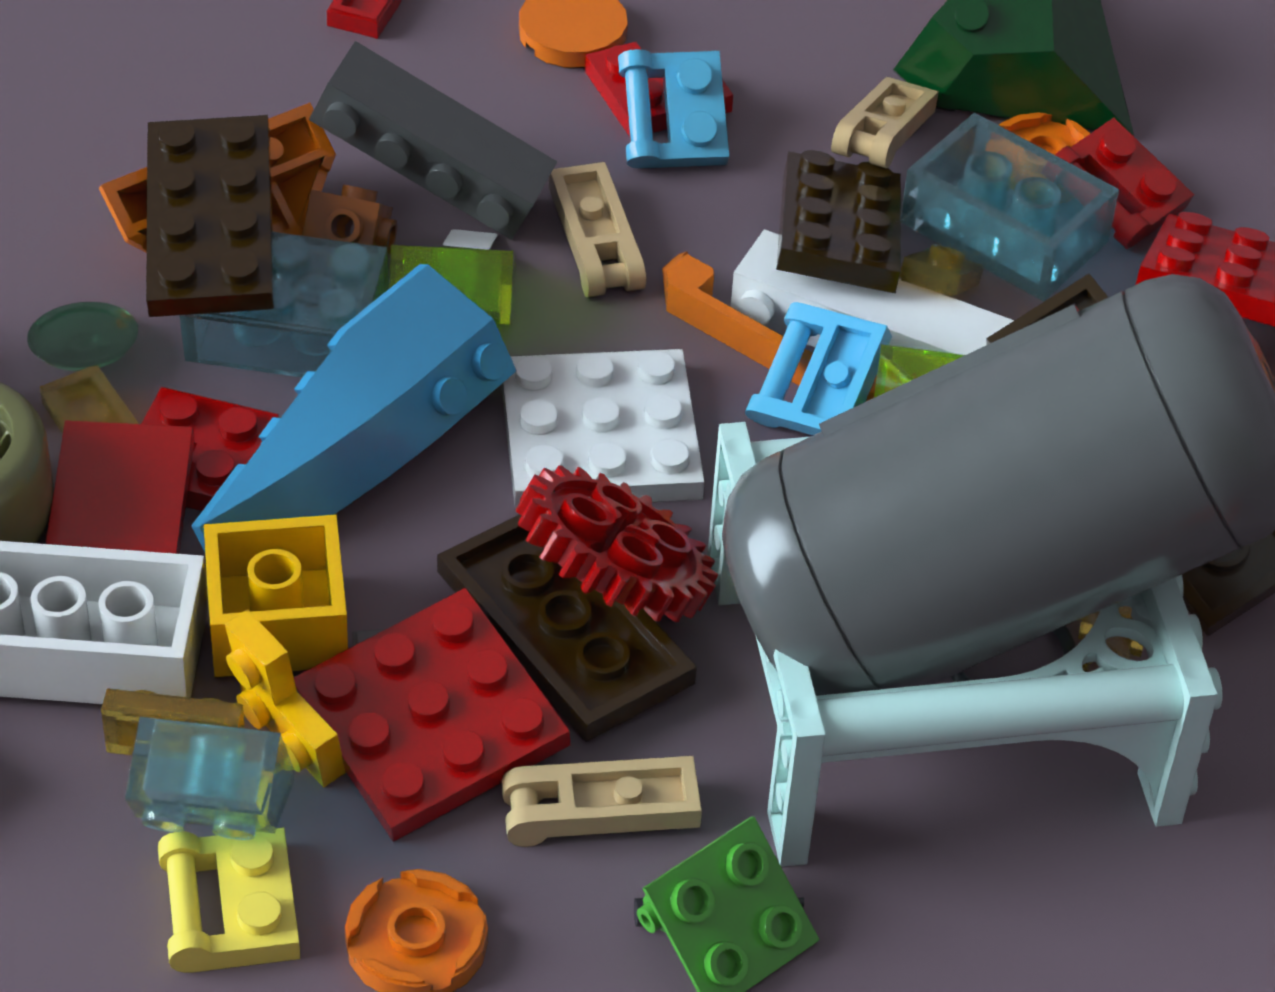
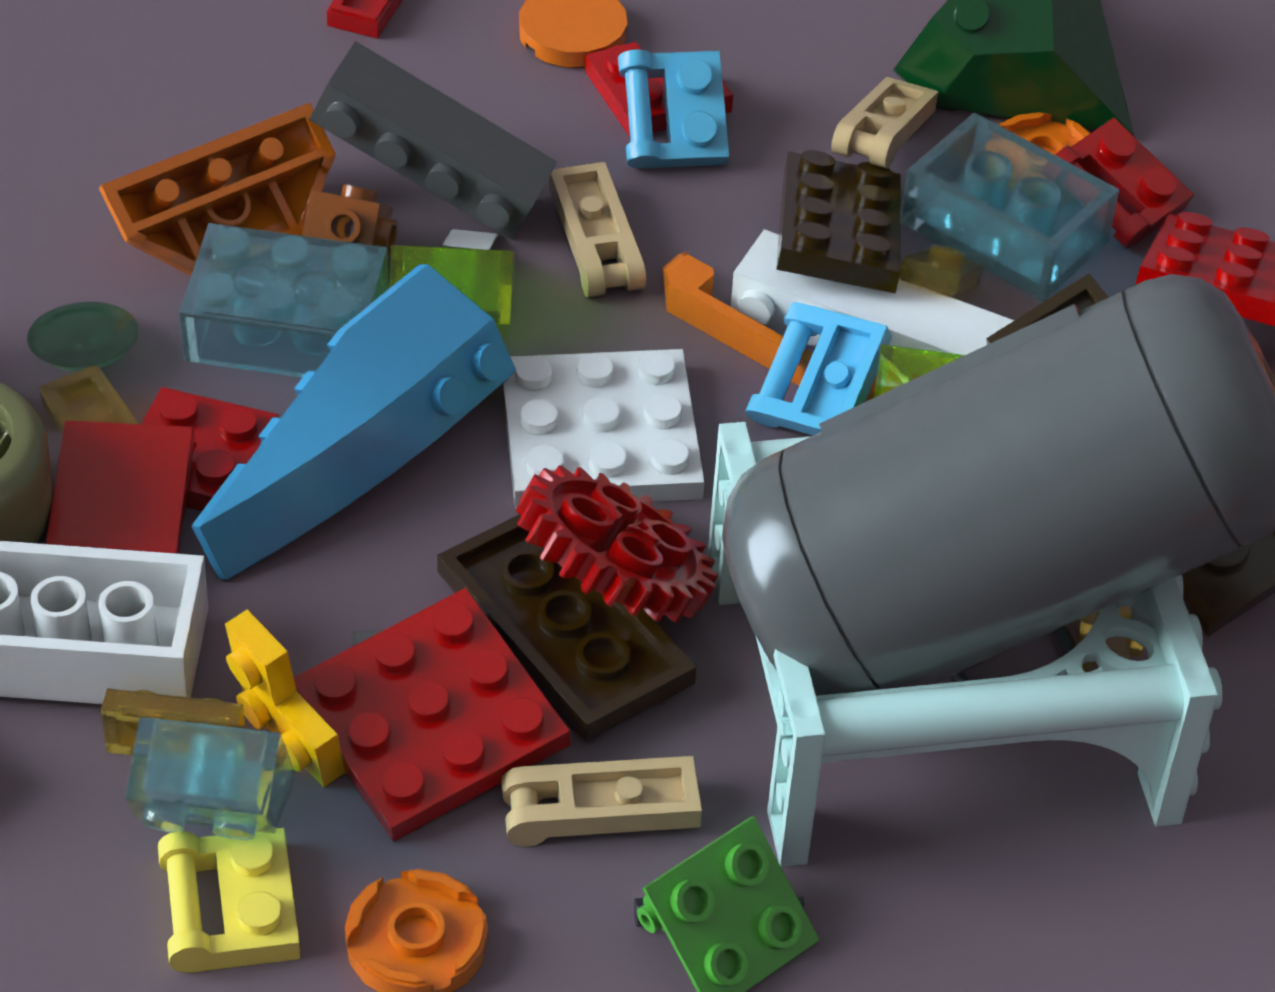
dark brown plate [146,115,275,317] -> none
yellow brick [204,515,348,677] -> none

